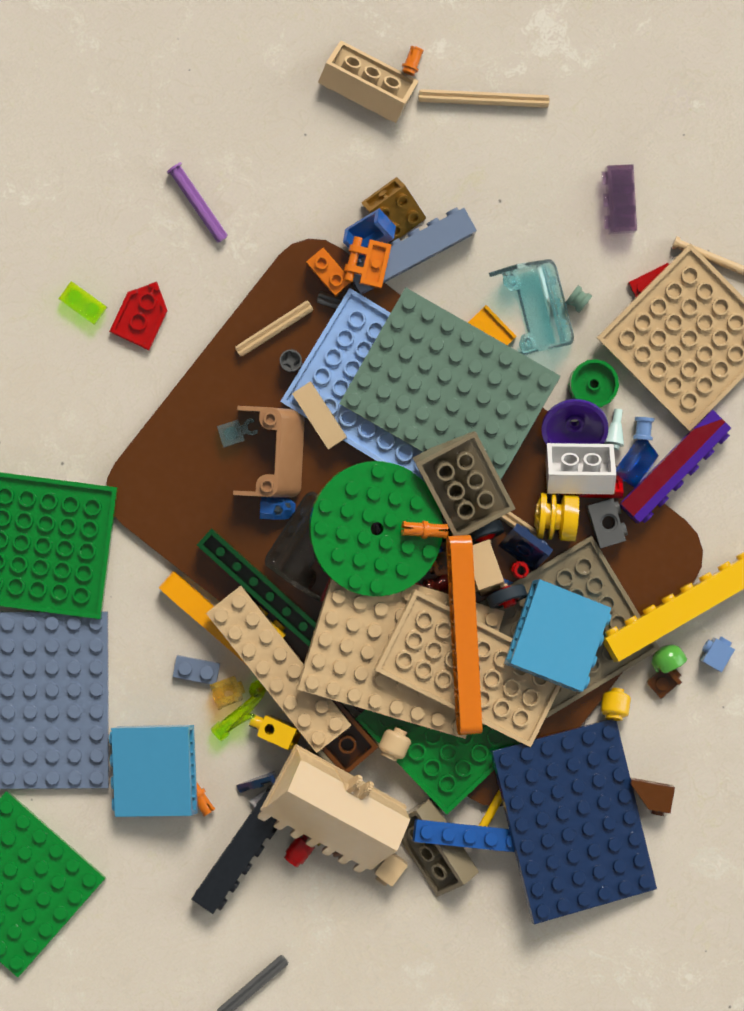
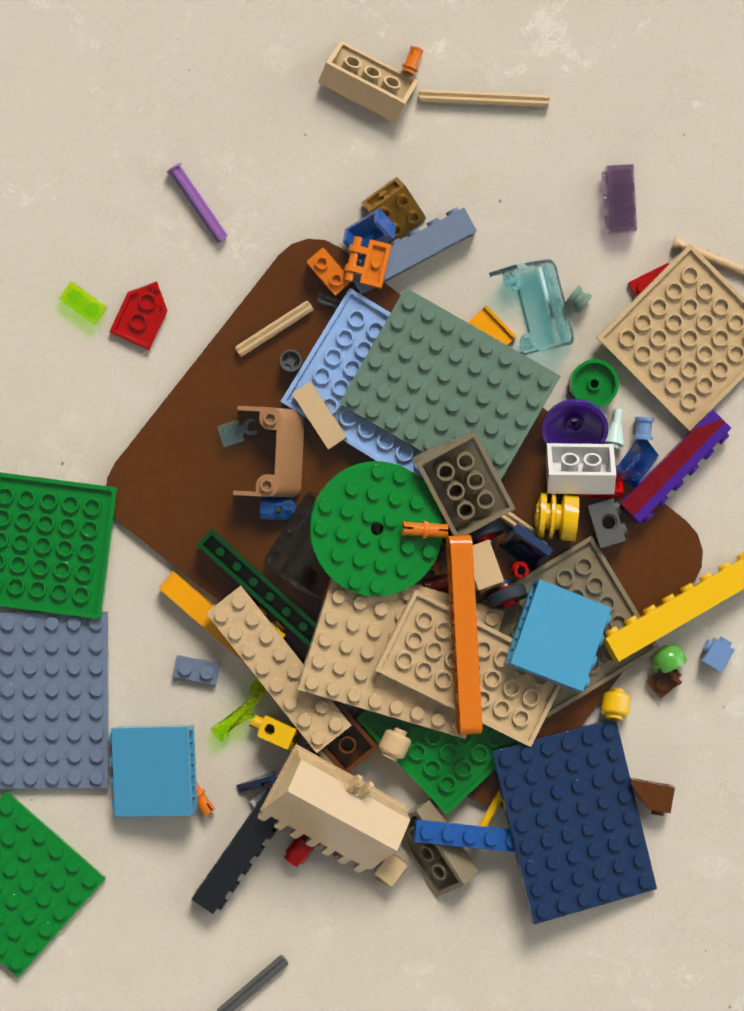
clear yellow brick [210,676,245,710] -> none

